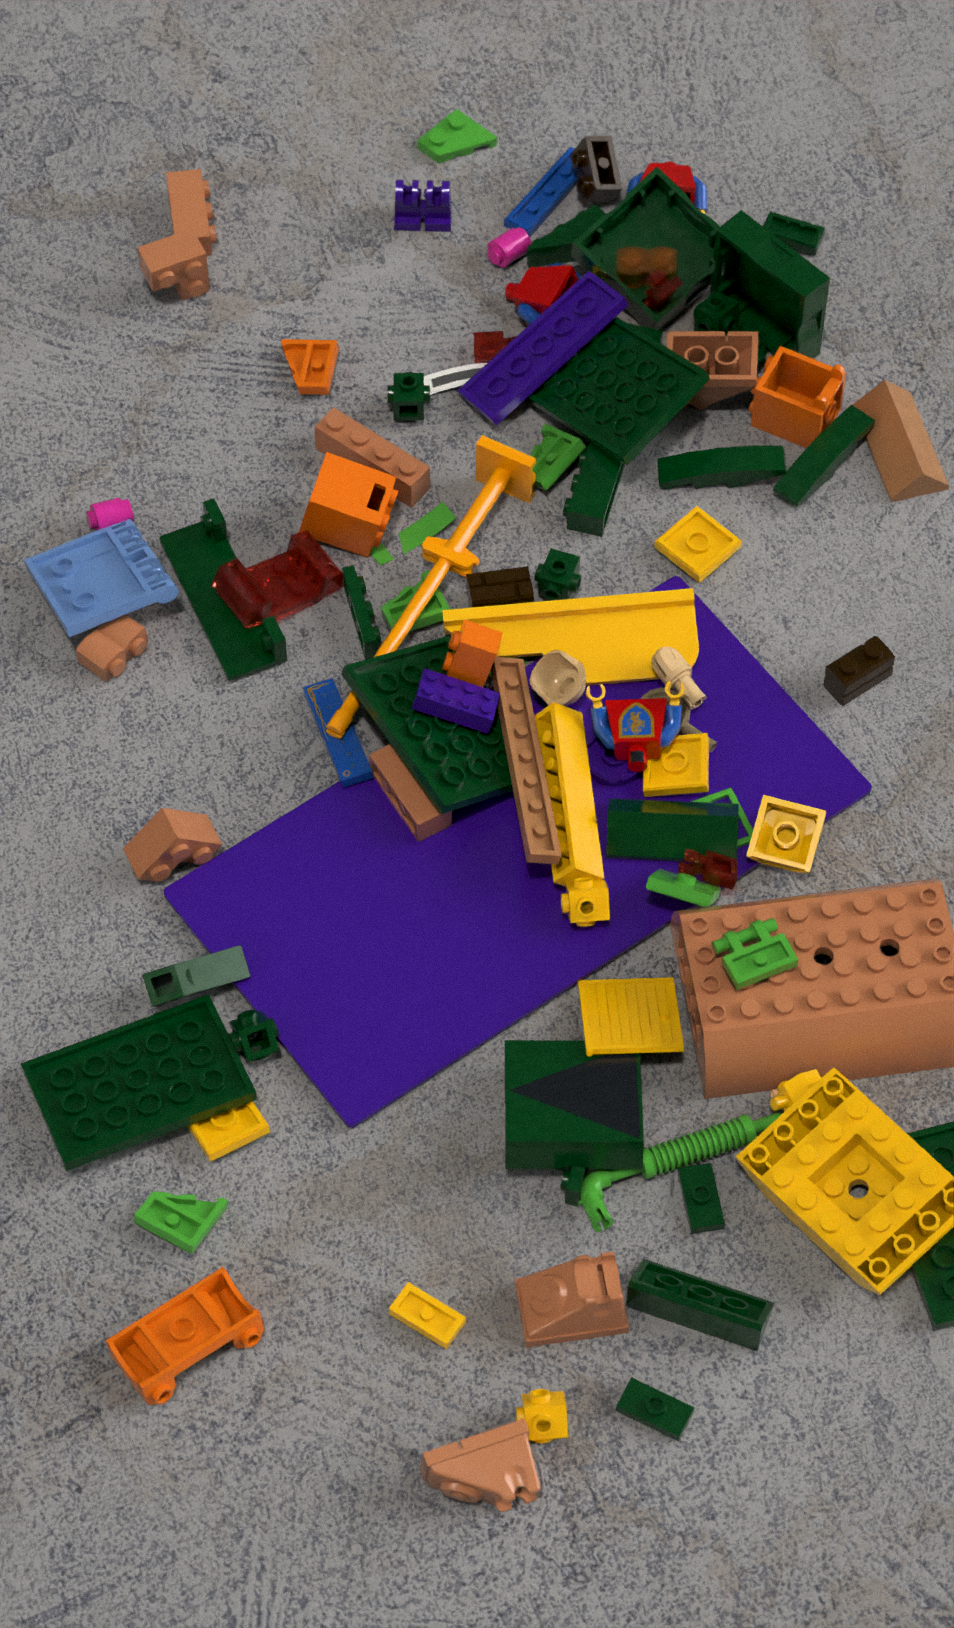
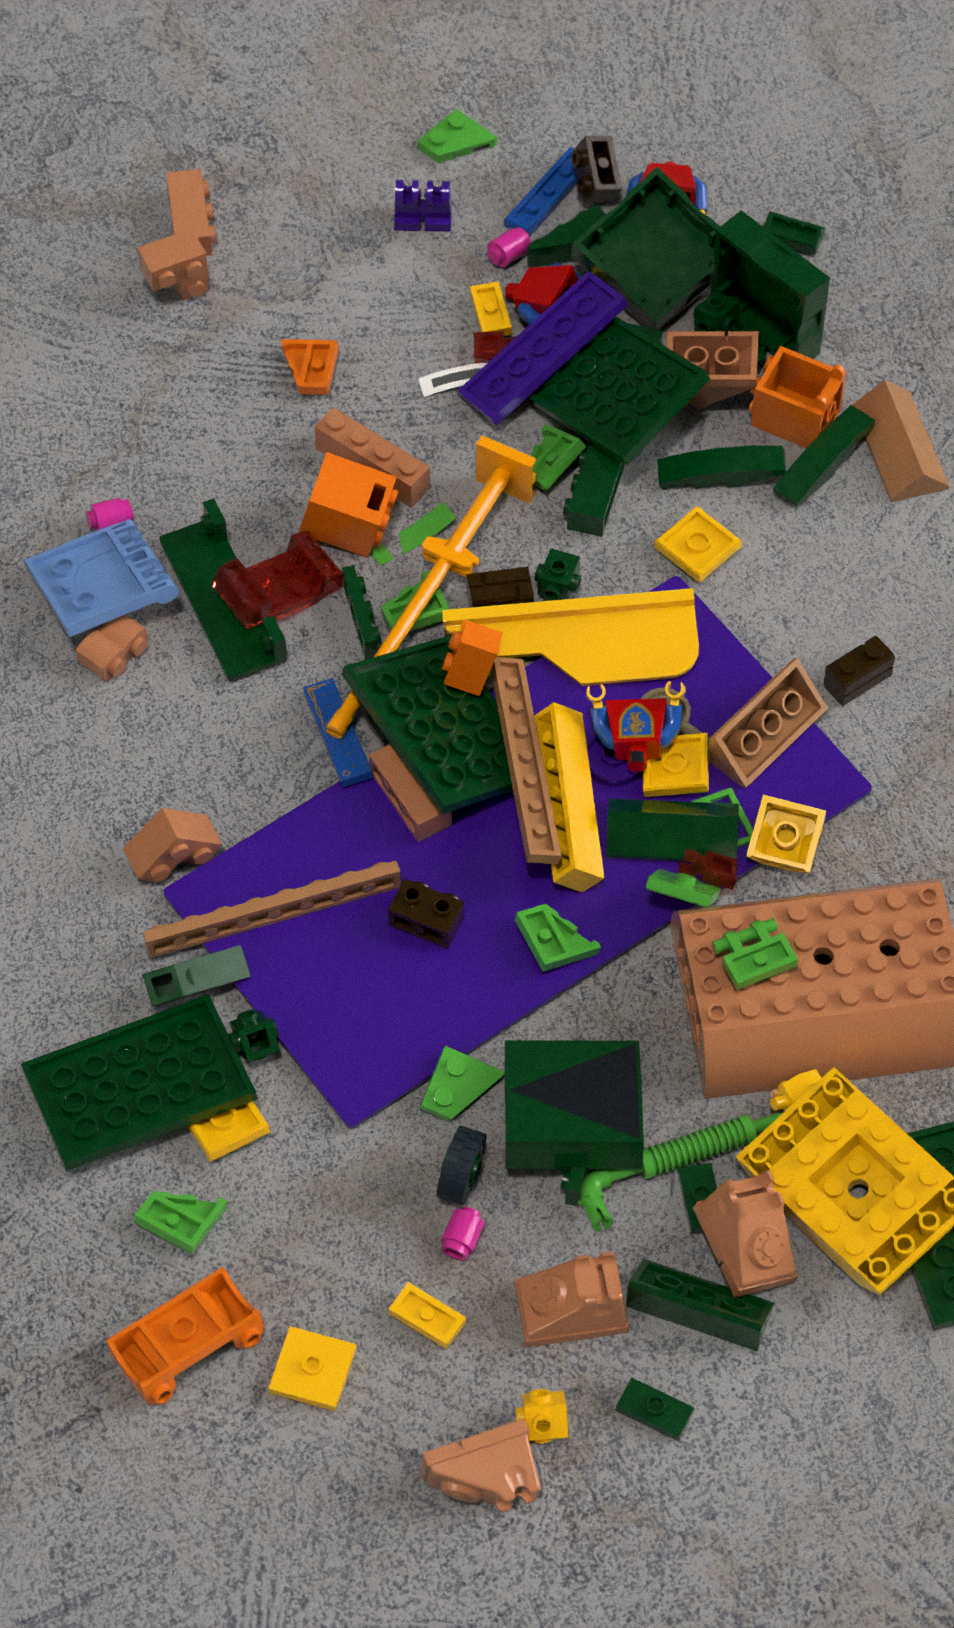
dark green brick [387,372,430,420] -> none
dark purple piece [412,668,500,734] -> none
tan helmet [530,650,586,706] -> none
yellow brick [561,877,610,926] -> none
yellow piece [578,977,684,1057] -> none
clear orange brick [615,247,677,288] -> none
clear red plate [644,268,684,310] -> none
tan arm [651,647,707,710] -> none
none -> medium nougat plate [143,860,401,959]
none -> yellow plate [268,1326,357,1412]
none -> dark brown brick [388,878,464,949]
none -> bright green wing [419,1046,504,1122]
none -> black wheel [436,1125,487,1206]
none -> dark pink brick [441,1207,485,1261]
none -> yellow plate [470,281,512,339]
none -> bright green wing [514,903,601,972]
none -> nougat piece [693,1170,798,1298]
none -> medium nougat slope [709,658,828,788]

